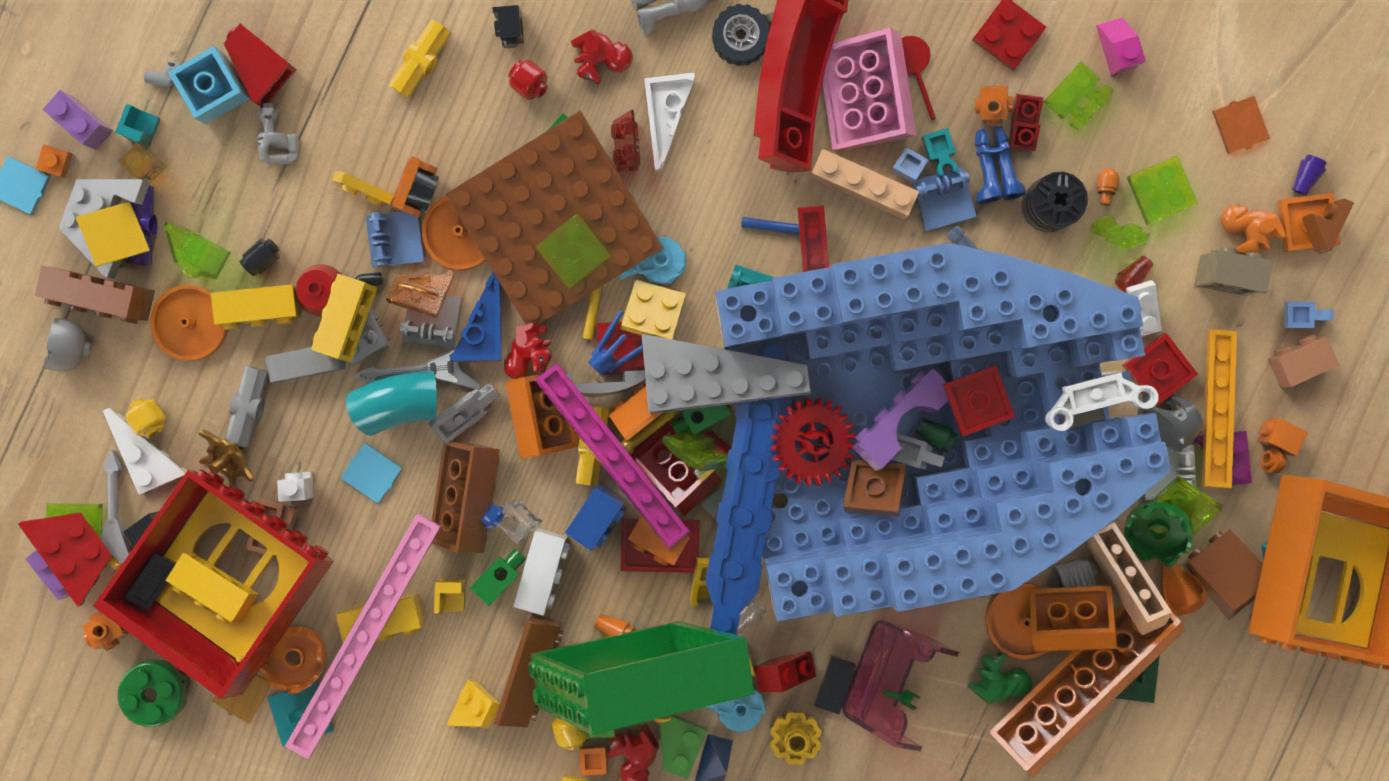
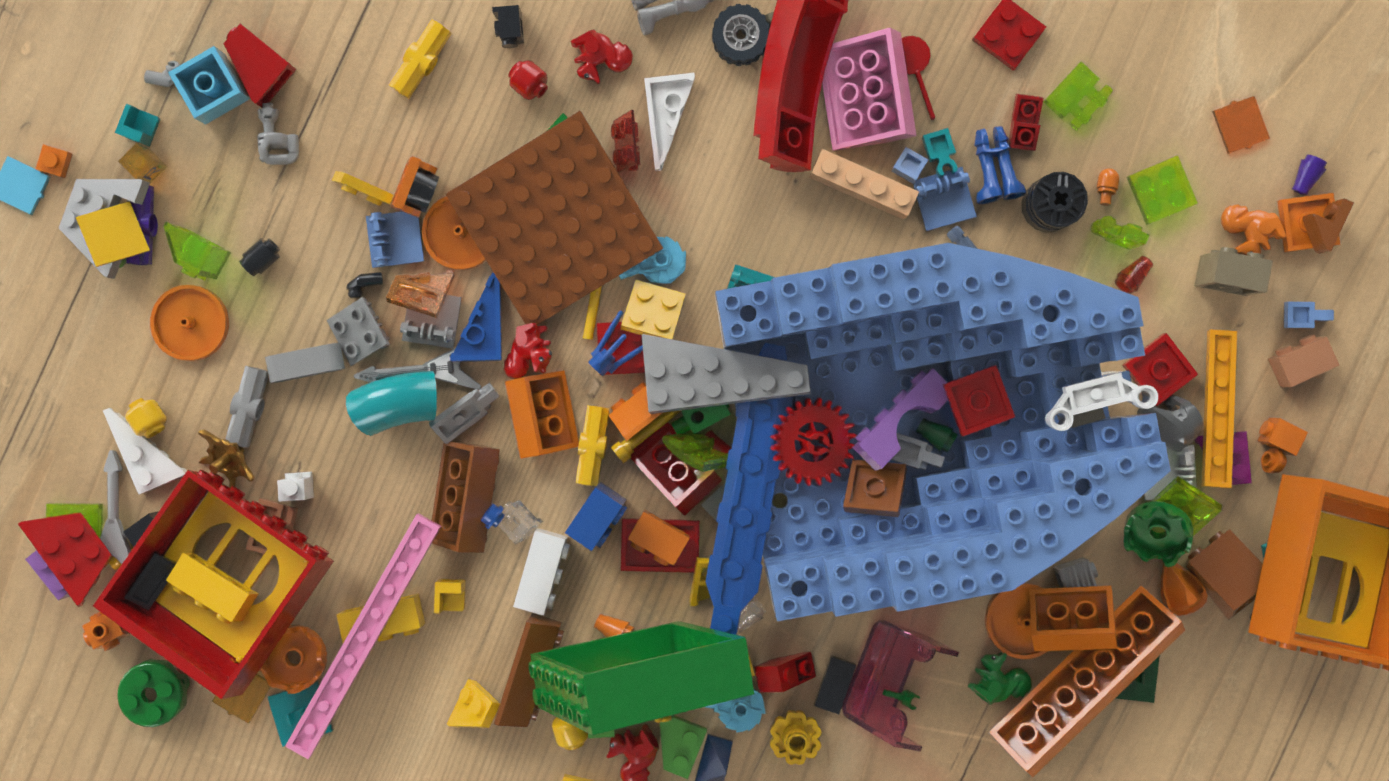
wedge [35,265,155,324] -> none
medium lavender brick [43,90,113,150] -> none
light grey cylinder [44,317,91,371] -> none
yellow brick [211,285,300,330] -> none
red cone [295,264,342,317] -> none
yellow brick [311,274,378,363] -> none
medium azure piece [341,442,403,504] -> none
green torso [470,549,526,606] -> none
dark pink tile [535,363,690,549] -> none
clear neon green plate [536,214,611,289] -> none
light grey slope [566,370,646,397] -> none
orange plate [579,745,607,775] -> none
blue bar [741,217,800,235] -> none
red plate [797,205,829,272] -> none
orange brick [975,85,1014,125] -> none
light nougat brick [1086,522,1172,635] -> none
dark pink slope [1096,17,1146,76] -> none
white plate [1126,280,1162,336] -> none

